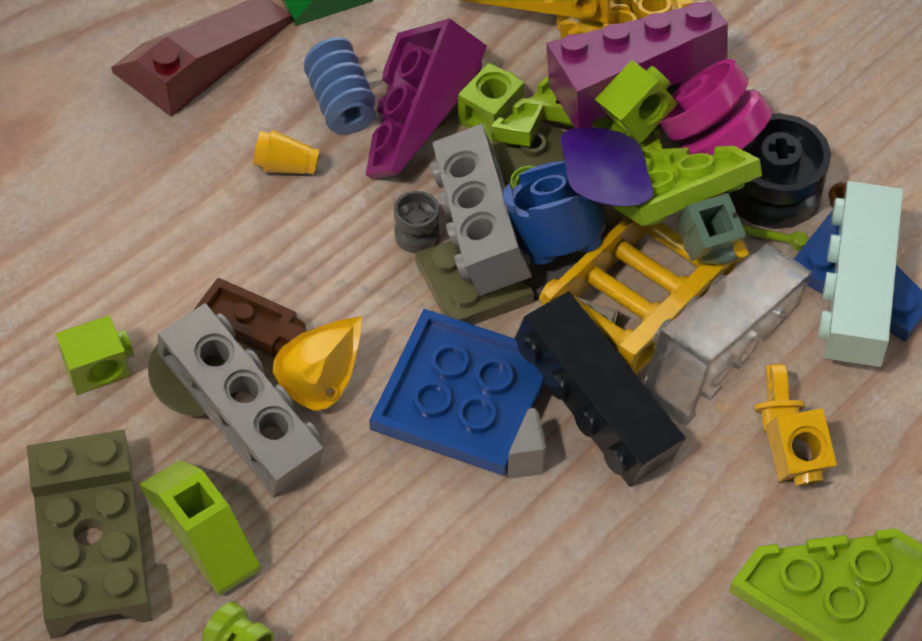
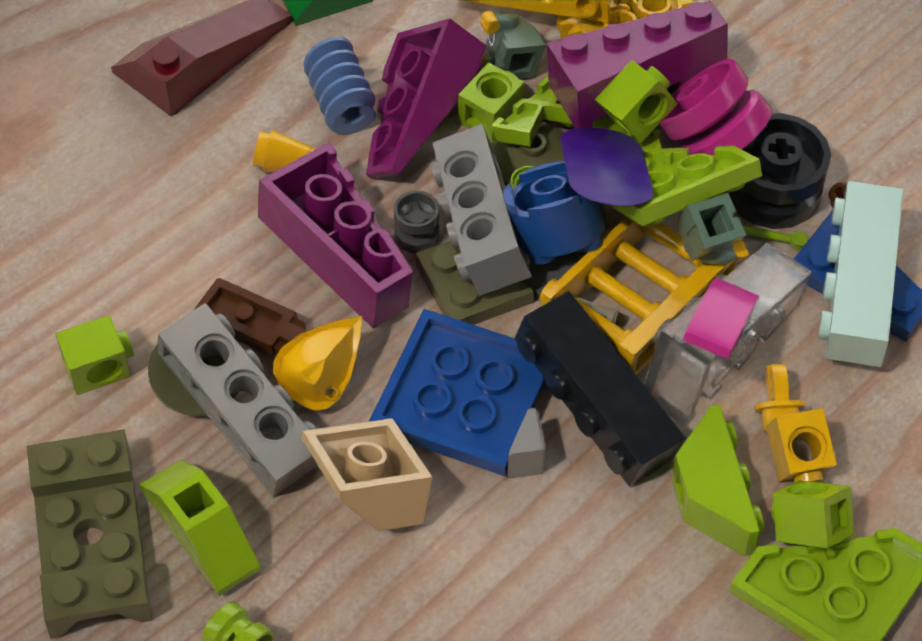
none -> magenta wedge [258,141,413,329]
none -> tan slope [301,418,433,531]
none -> sand green piece [479,11,546,79]
none -> lime slope [671,404,764,556]
none -> dark pink slope [682,277,759,359]
none -> lime brick [771,480,854,549]

